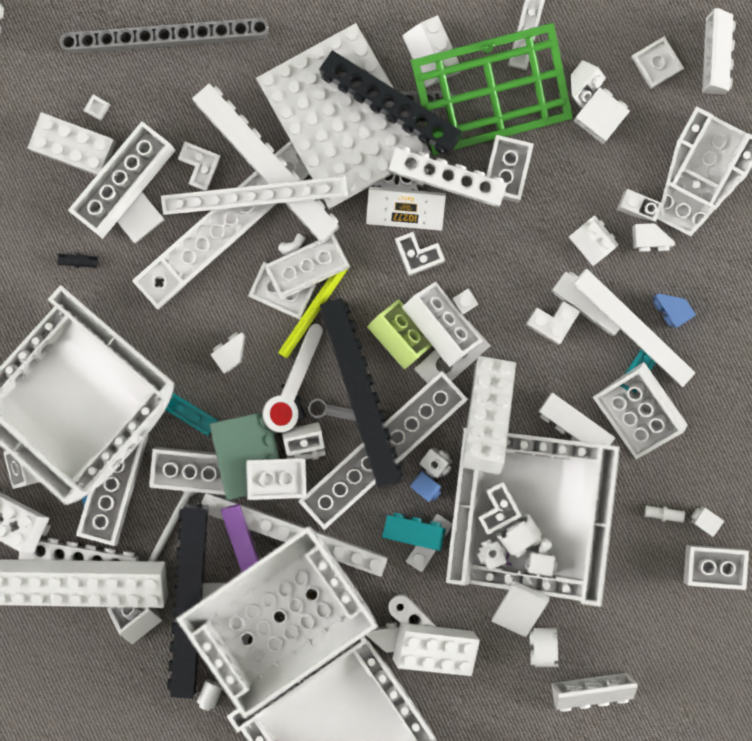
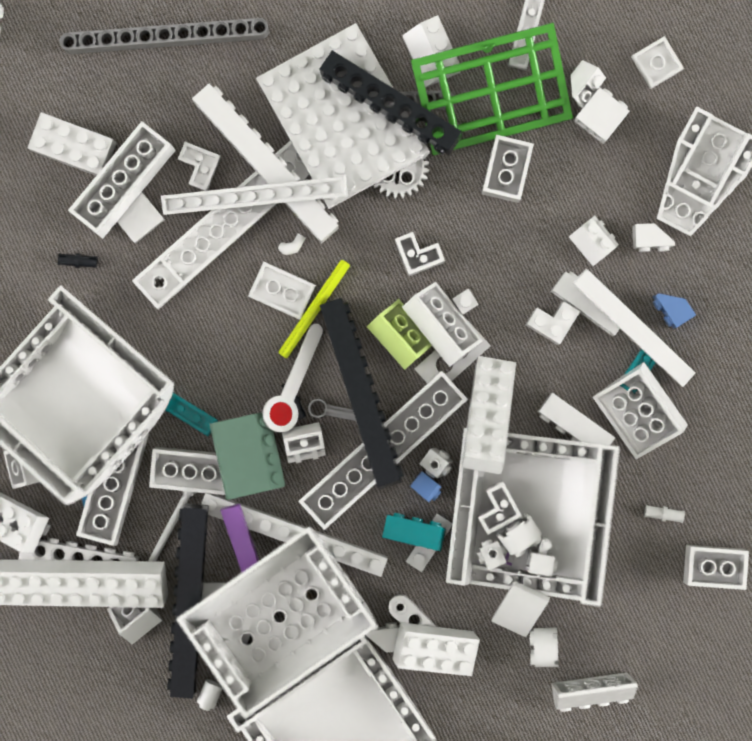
white tile [83,94,110,121] -> none
white slope [211,332,246,374] -> none
white plate [246,459,306,500] -> none
white tile [264,234,350,300] -> none
white tile [366,187,446,230] -> none
white brick [388,146,507,207] -> none
white slope [617,189,663,222] -> none
white brick [691,506,724,537] -> none
white slope [702,8,736,95] -> none

